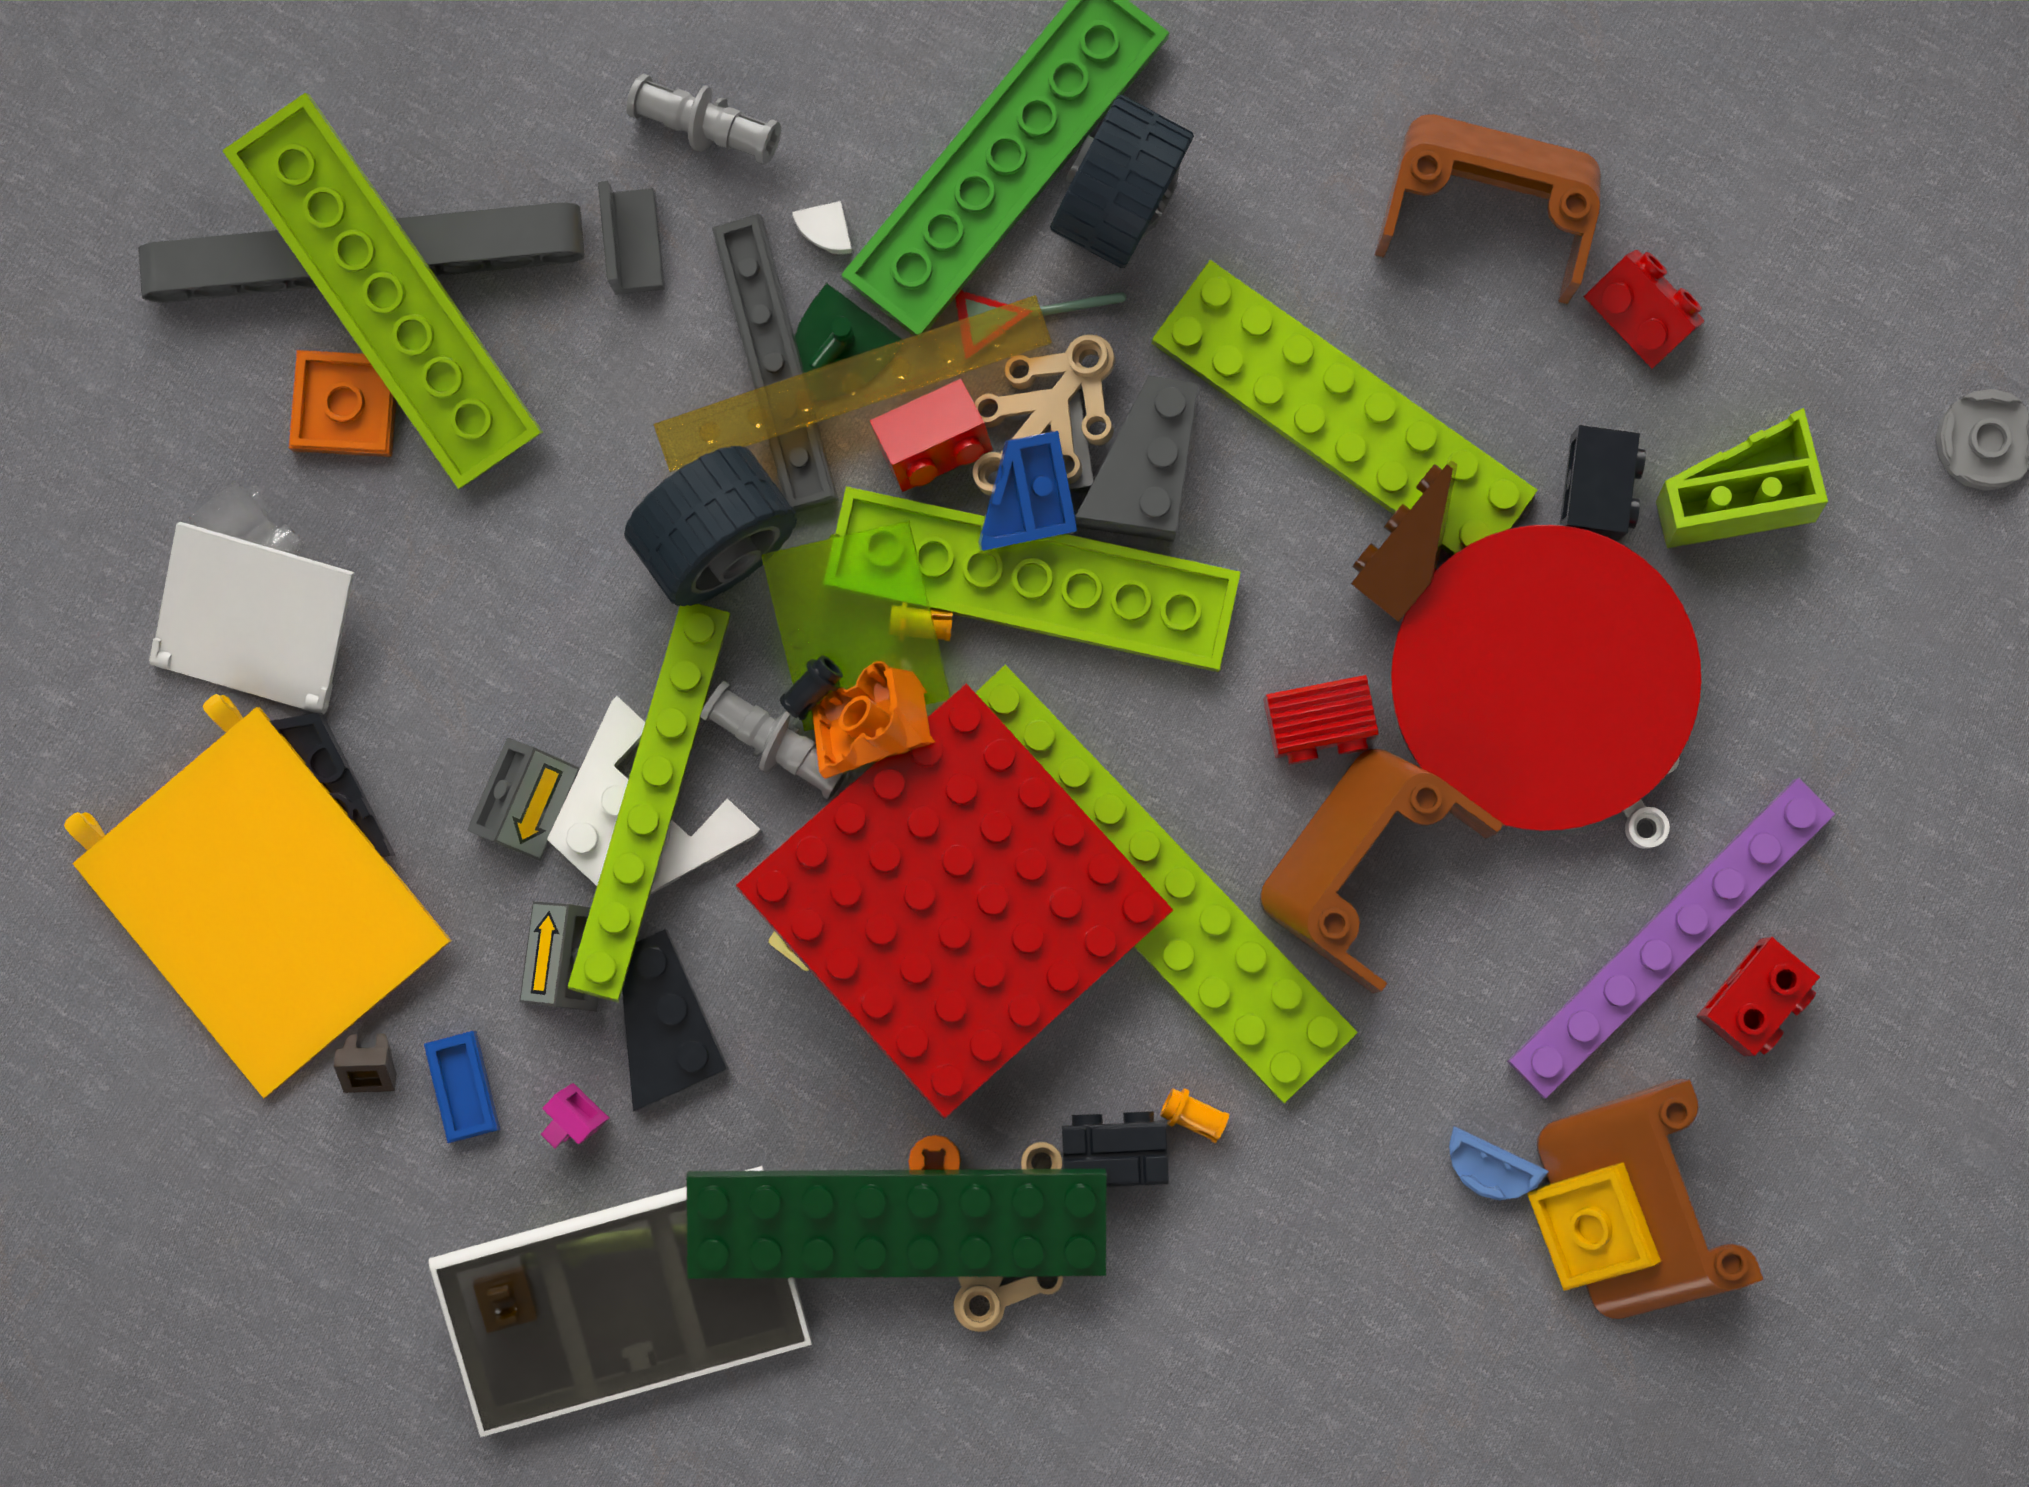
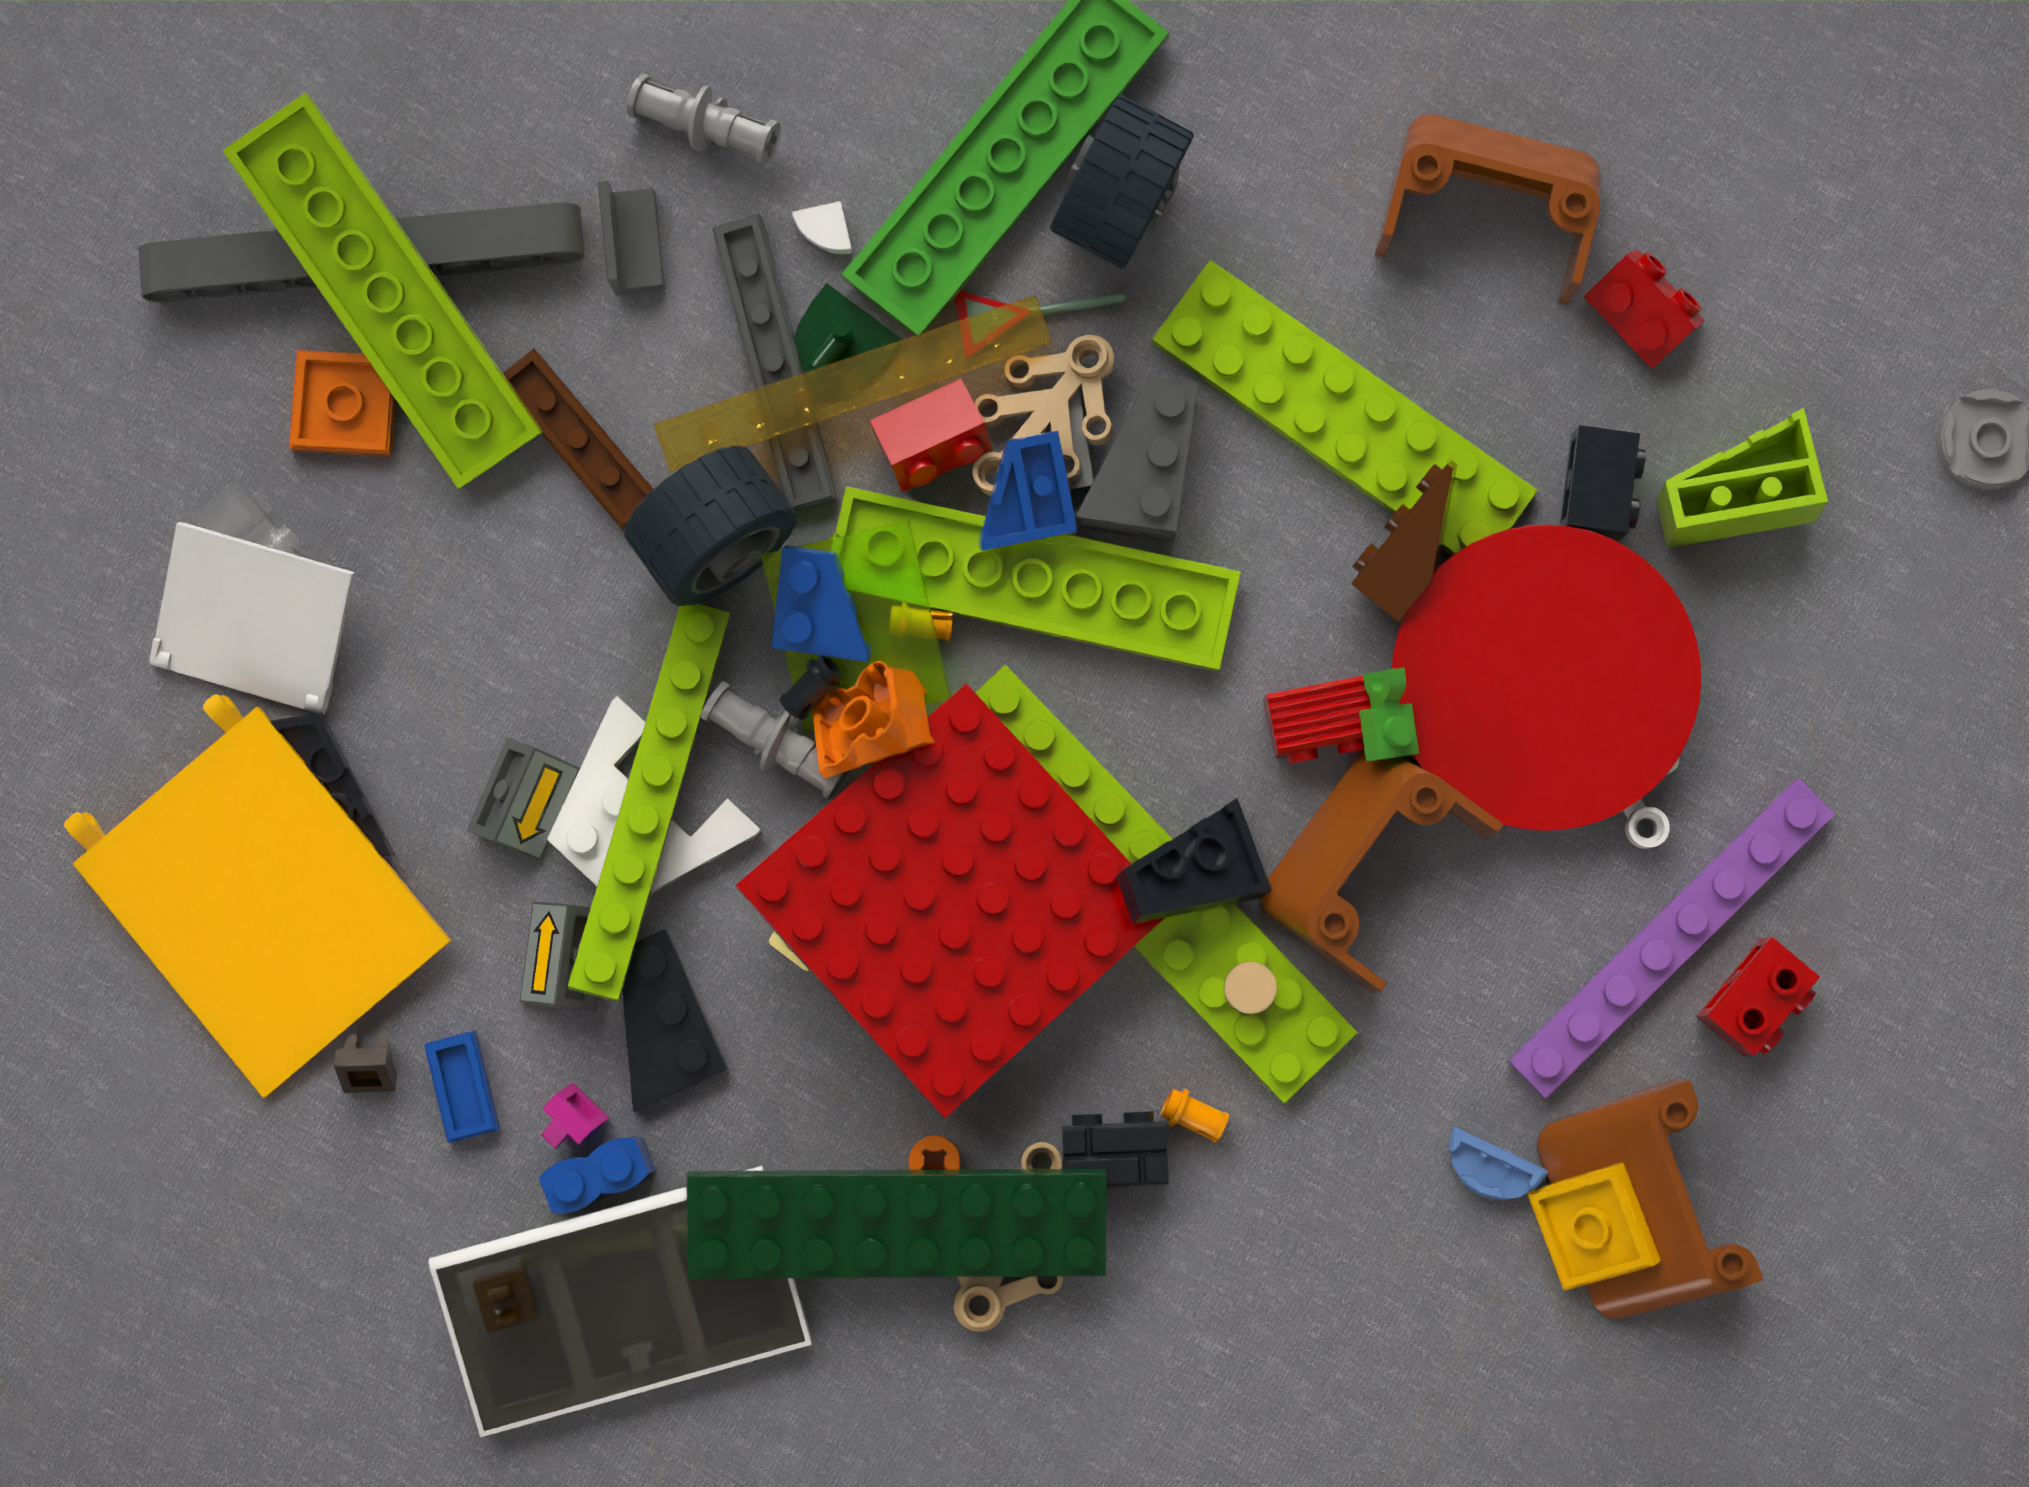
none -> reddish brown tile [503,348,654,532]
none -> blue brick [538,1136,656,1213]
none -> blue wing [772,545,872,662]
none -> black wing [1116,798,1272,924]
none -> tan tile [1224,962,1277,1014]
none -> bright green plate [1359,668,1419,761]

